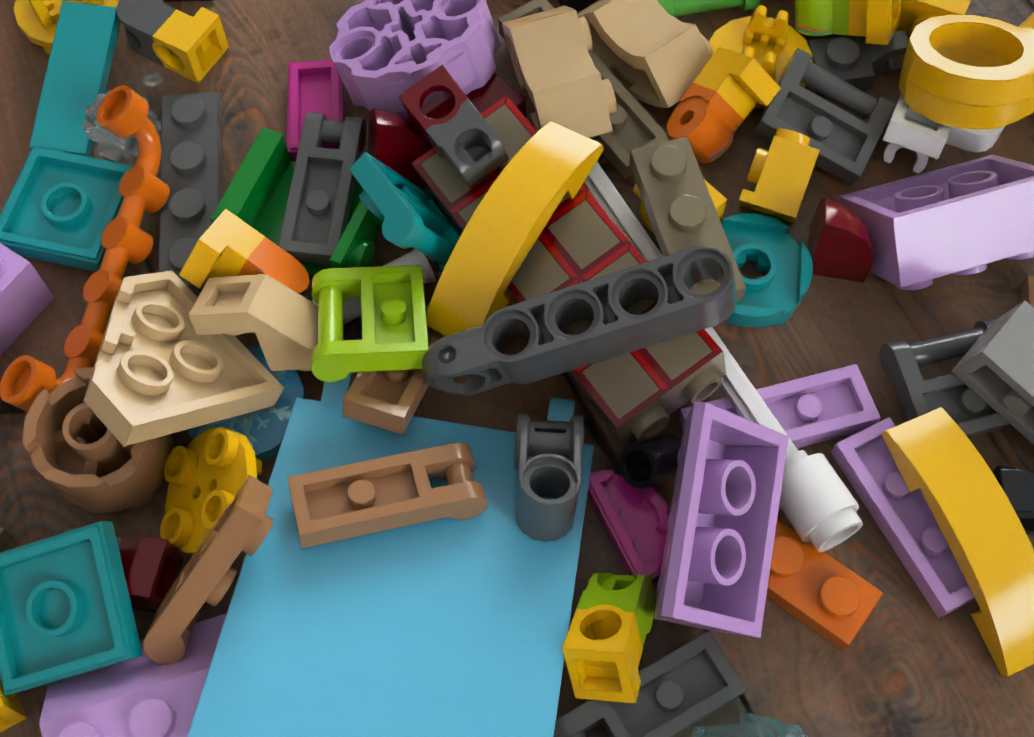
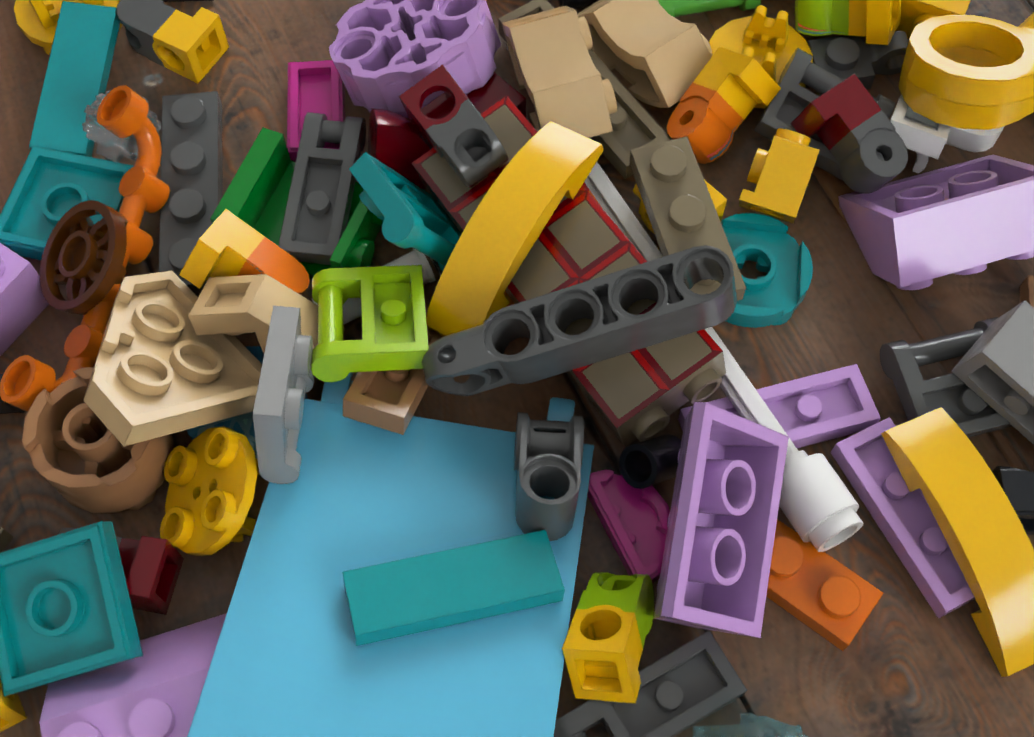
medium nougat plate [143,475,273,665] -> none
medium nougat plate [287,442,488,549] -> none
dark red brick [808,198,873,283] -> none
none -> reddish brown wheel [40,200,128,315]
none -> light grey plate [253,306,315,484]
none -> teal tile [342,530,565,646]
none -> leg [791,73,908,193]

